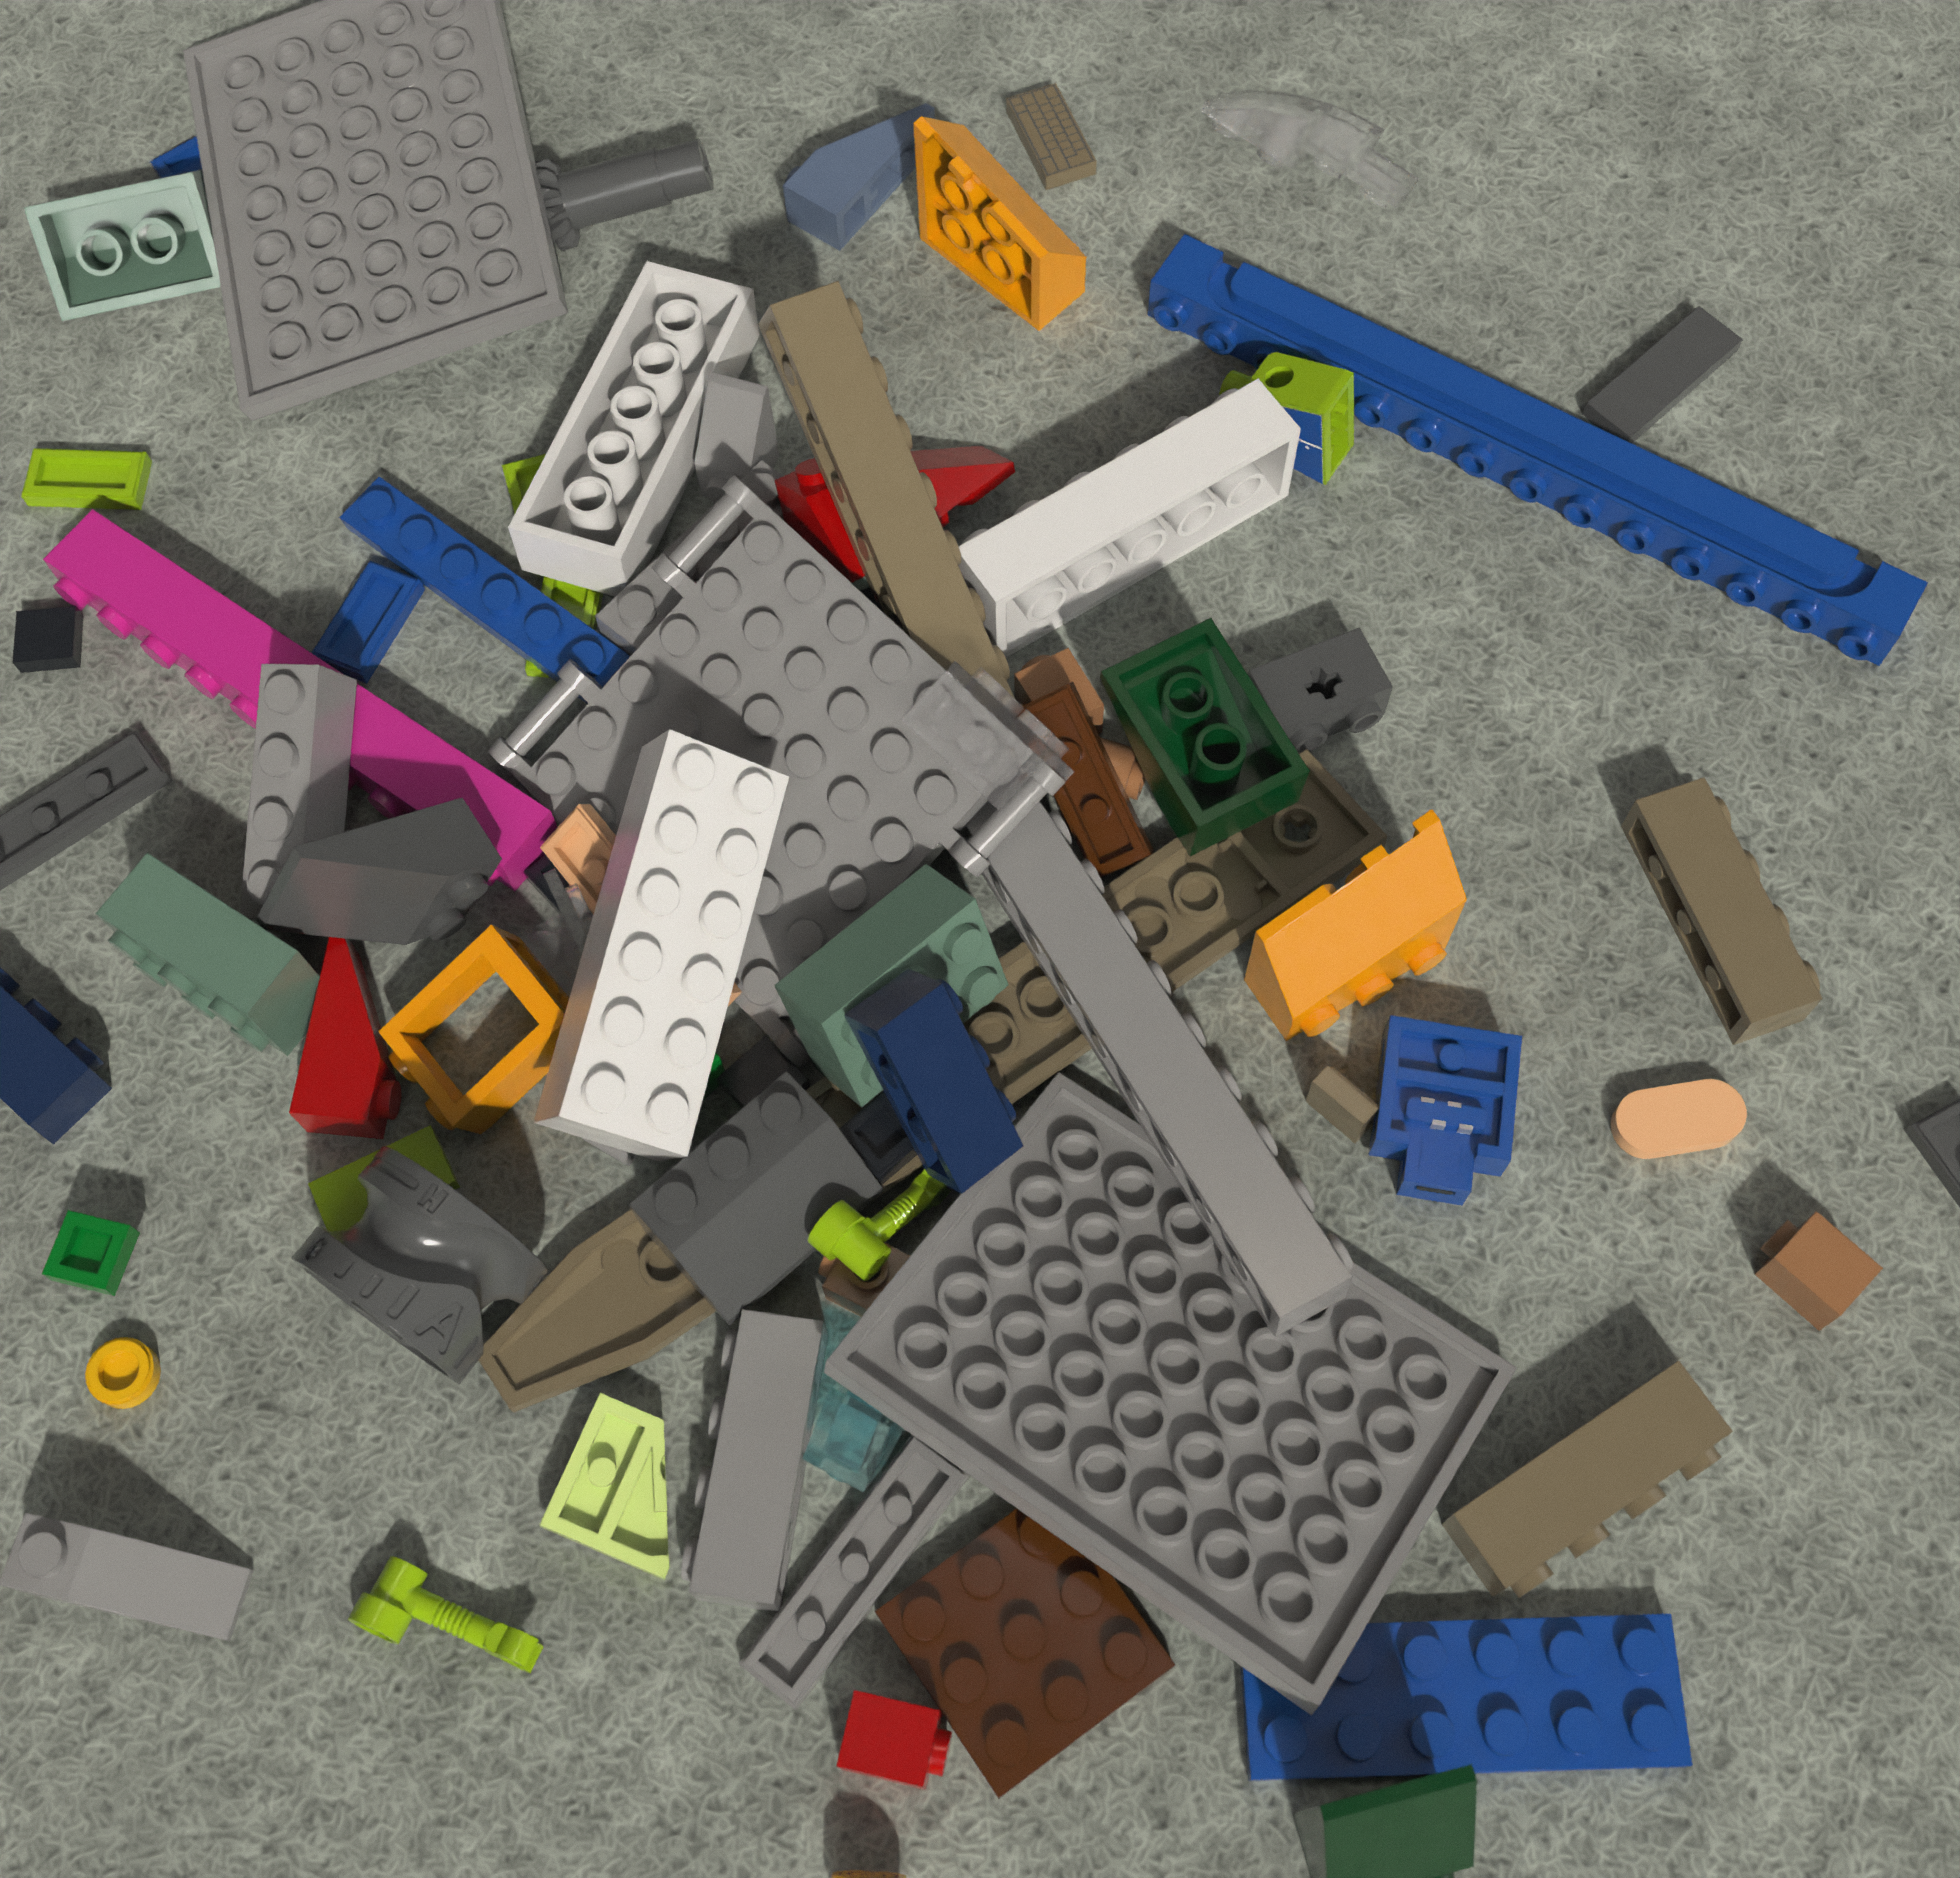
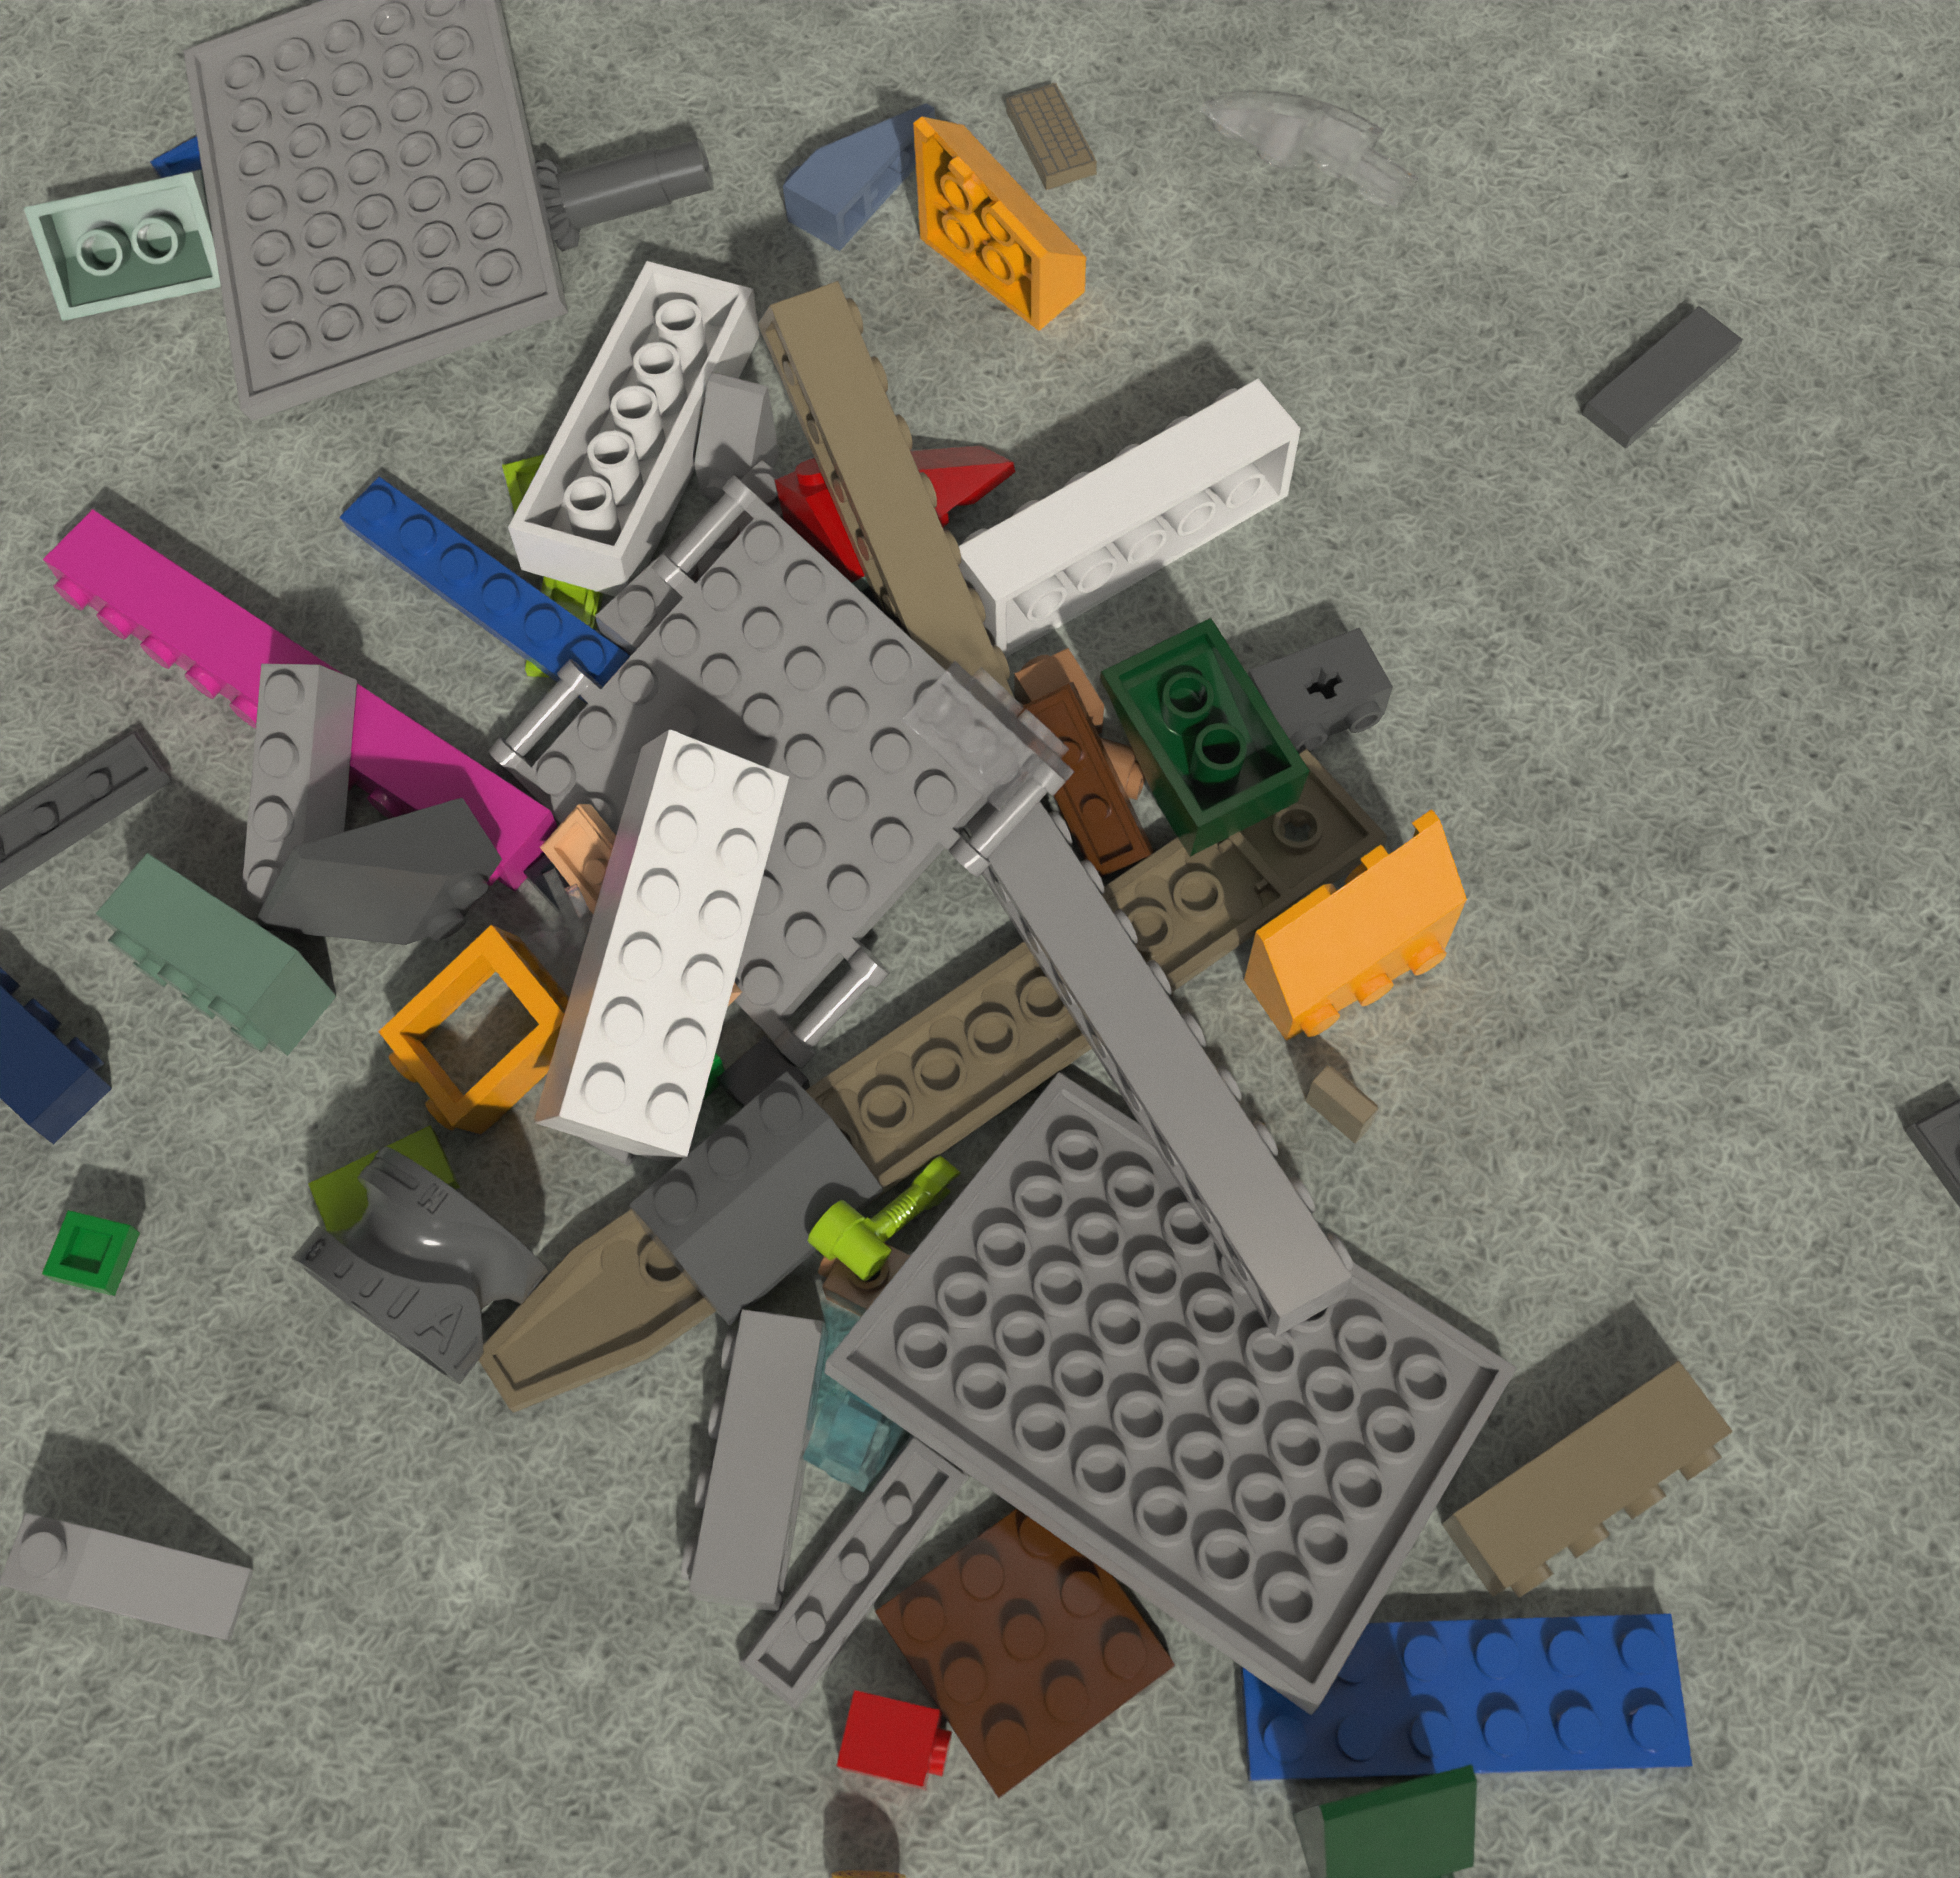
black tile [12,606,84,673] -> none
lime tile [21,448,152,510] -> none
yellow tile [85,1337,161,1409] -> none
red slope [289,937,401,1139] -> none
blue tile [311,560,425,684] -> none
lime brick [347,1556,544,1673] -> none
yellowish green wing [539,1393,669,1580] -> none
sand green brick [774,864,1009,1107] -> none
black tile [839,1091,917,1185] -> none
dark blue brick [844,968,1024,1194] -> none
blue brick [1148,234,1928,666] -> none
lime torso [1219,352,1354,485] -> none
blue piece [1368,1015,1522,1206] -> none
light nougat tile [1611,1079,1747,1159] -> none
dark tan brick [1621,777,1823,1045] -> none
medium nougat brick [1755,1211,1883,1331] -> none

